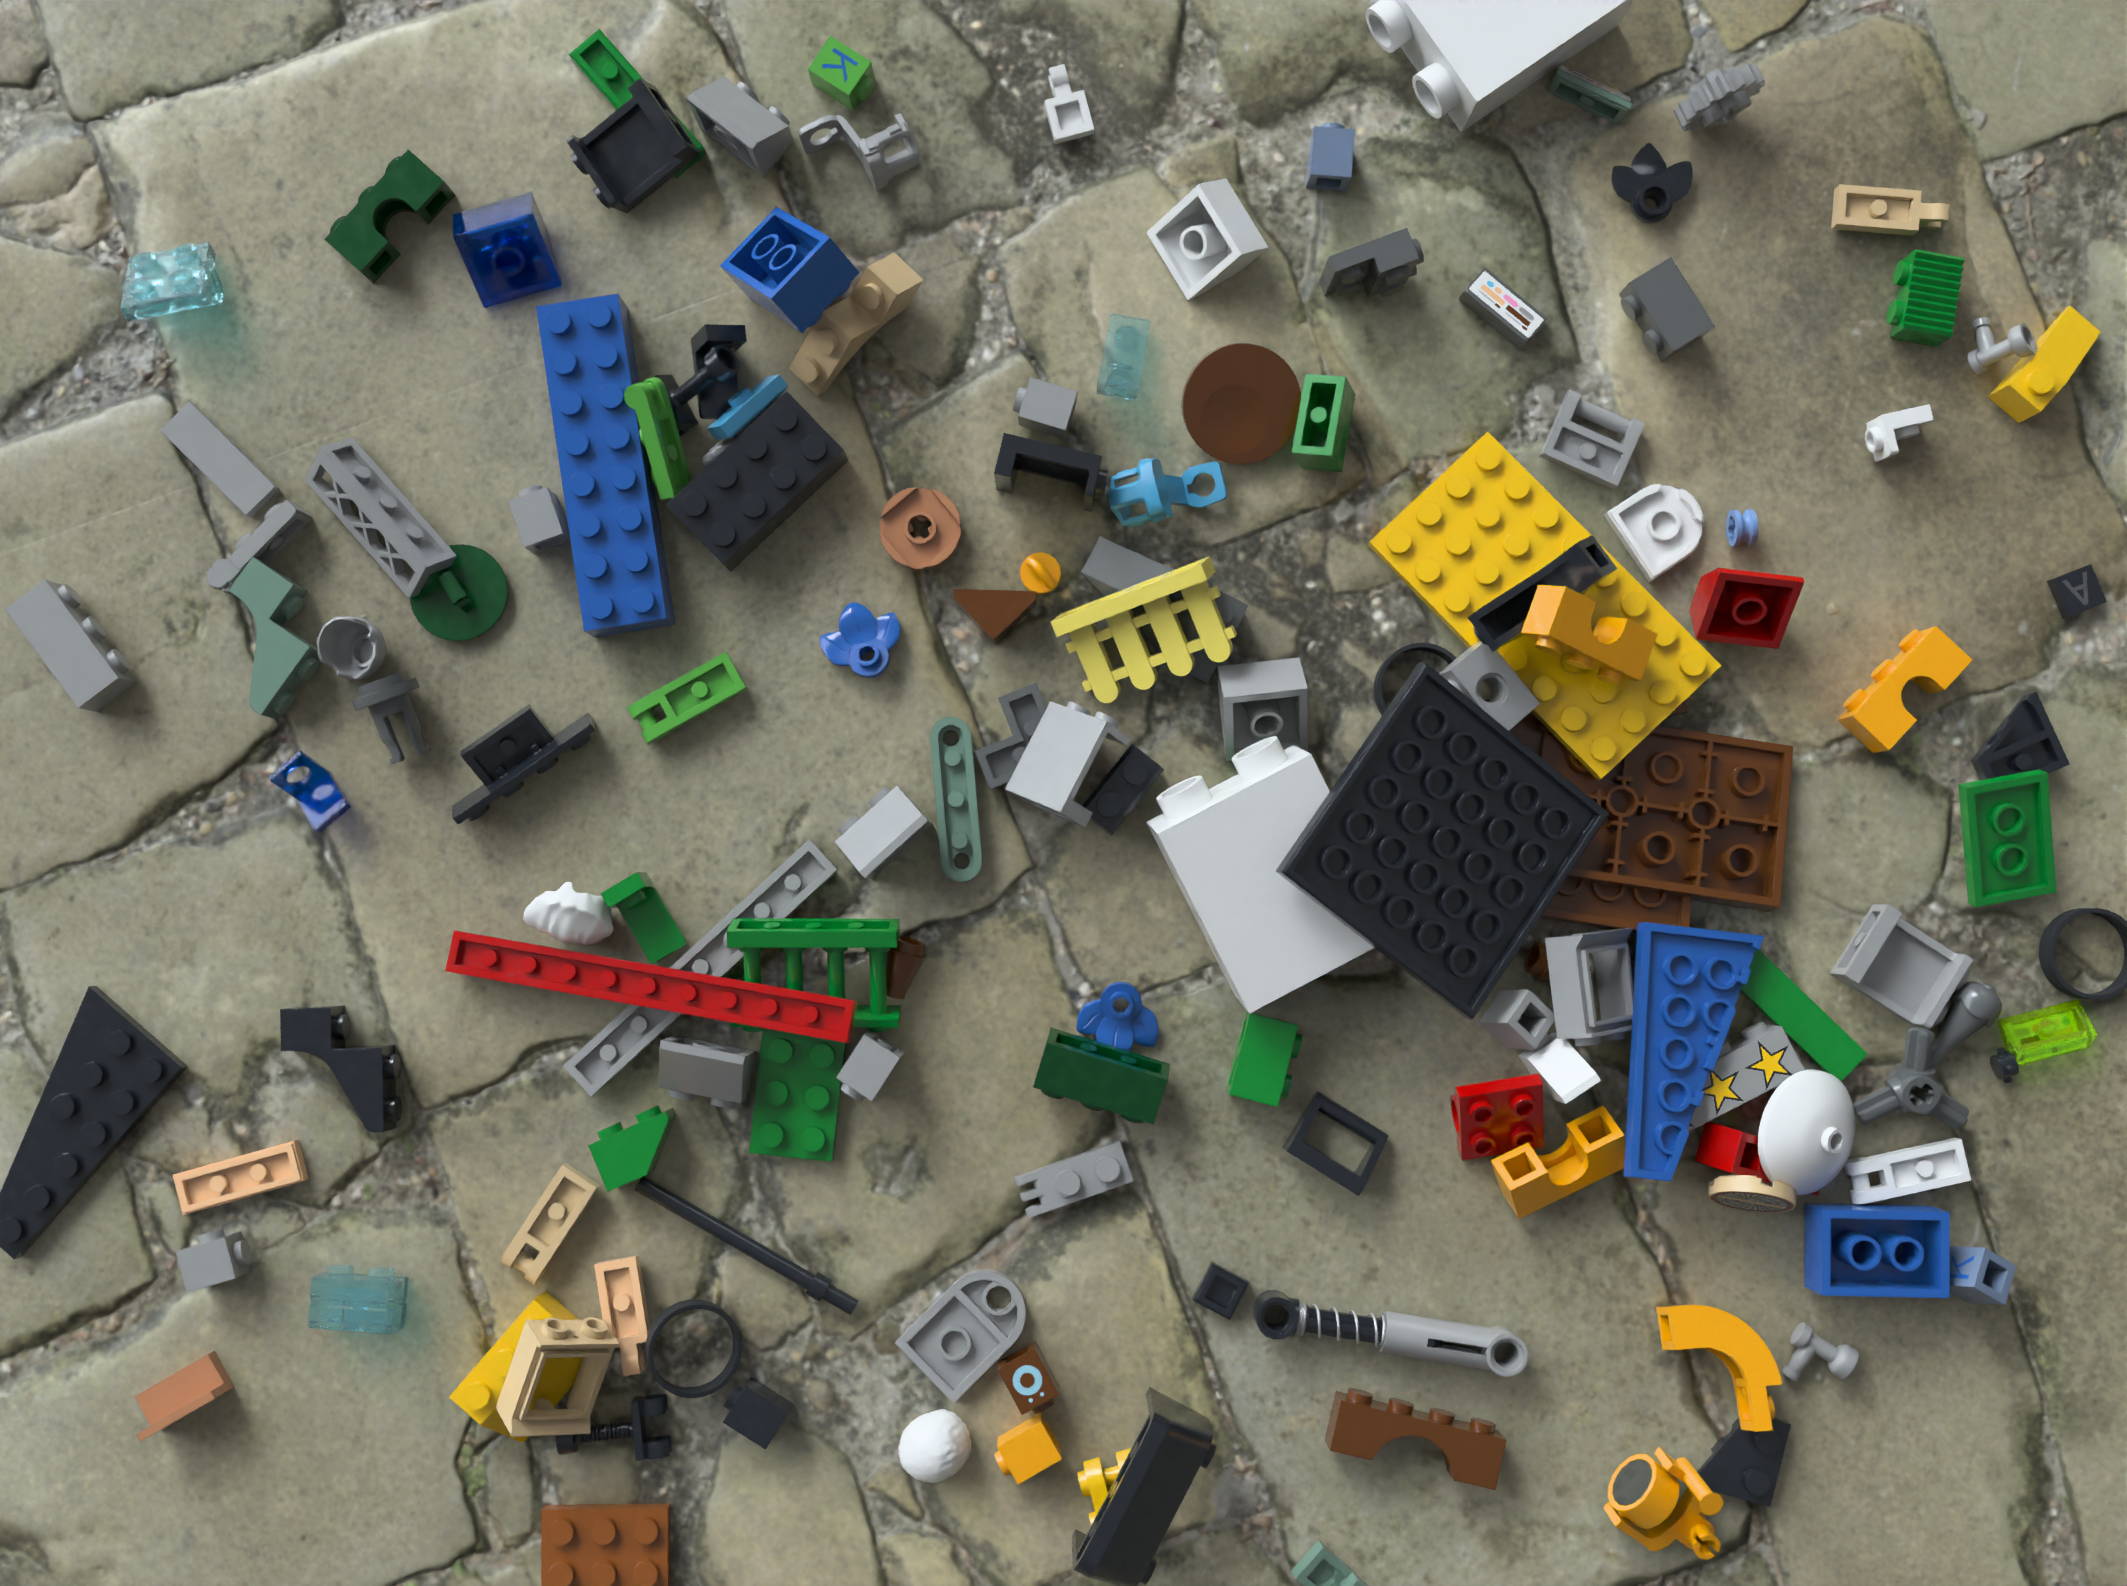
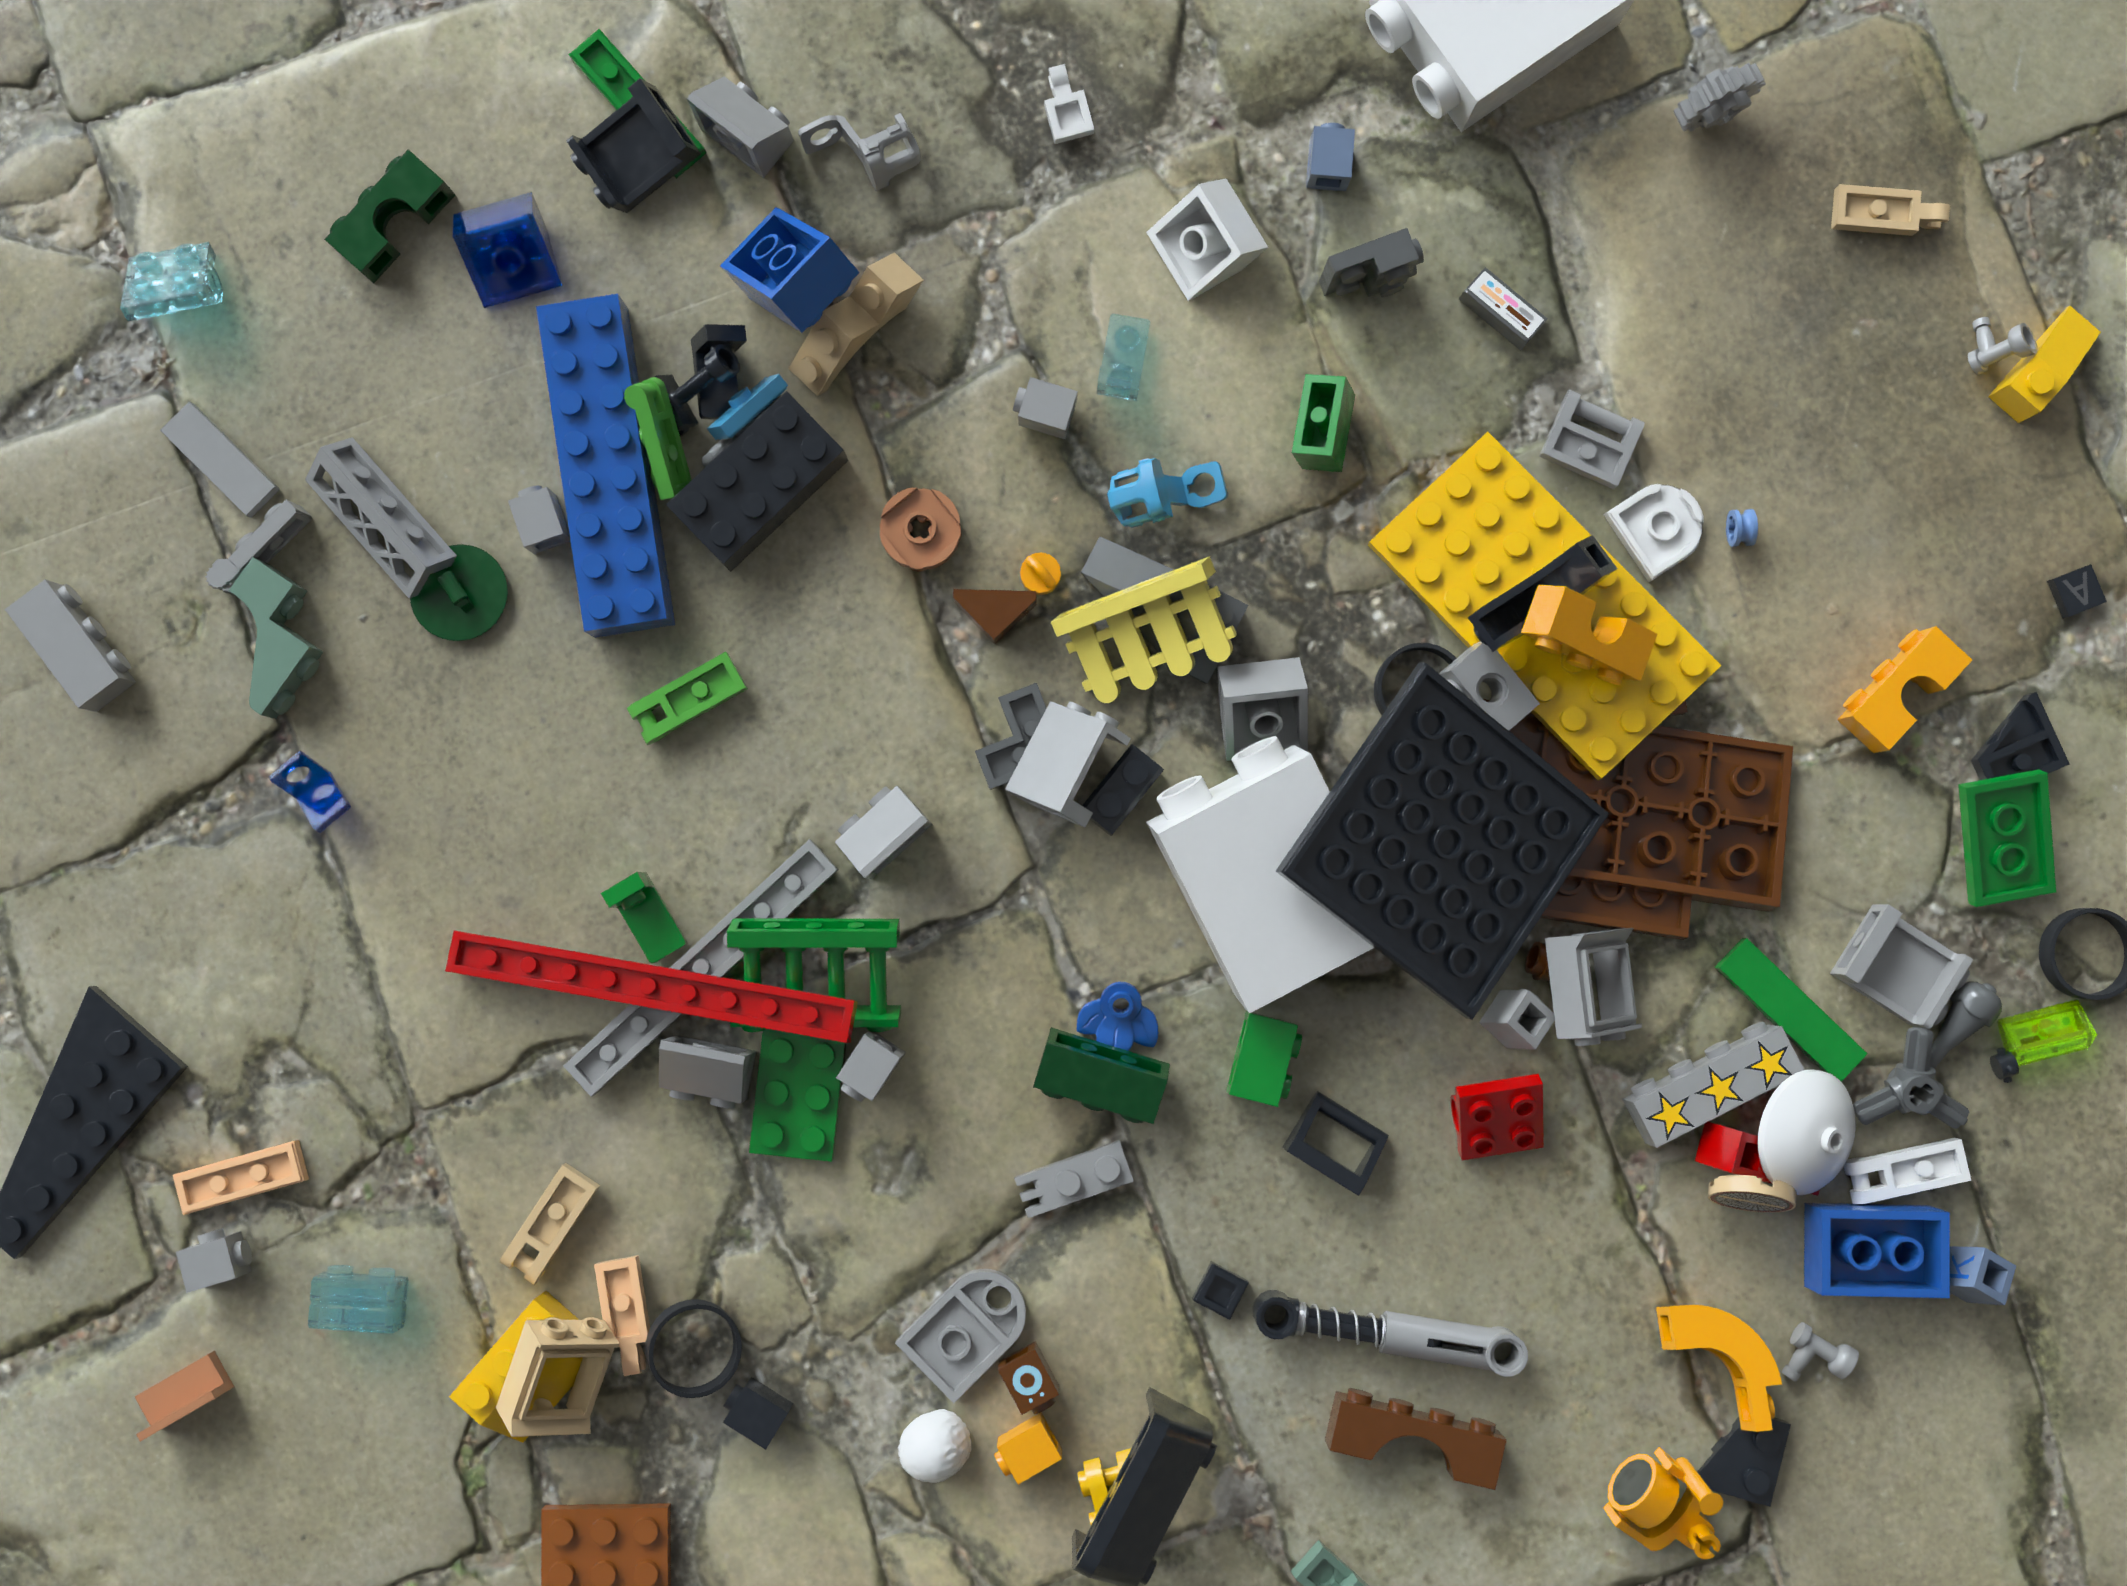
black arch [280,1005,402,1132] -> none
light grey hair [317,616,387,680] -> none
dark grey piece [351,672,432,764] -> none
black bracket [452,704,595,824] -> none
white hair [523,882,614,945] -> none
black bar [555,1394,672,1461] -> none
green slope [588,1105,676,1192] -> none
black bar [635,1176,859,1315] -> none
bright green brick [808,36,876,110] -> none
blue plate [820,602,901,678] -> none
reddish brown cone [886,935,926,999] -> none
sand green plate [930,717,983,882] -> none
black panel [994,433,1108,512] -> none
reddish brown piece [1181,343,1301,464] -> none
light orange arch [1491,1106,1626,1219] -> none
white slope [1518,1033,1601,1104] -> none
sand green slope [1547,65,1633,124] -> none
black plate [1611,143,1693,224] -> none
dark grey brick [1619,257,1715,362] -> none
blue wing [1624,922,1764,1181] -> none
red slope [1689,568,1804,649] -> none
white bracket [1865,404,1934,462] -> none
green brick [1886,249,1965,347] -> none

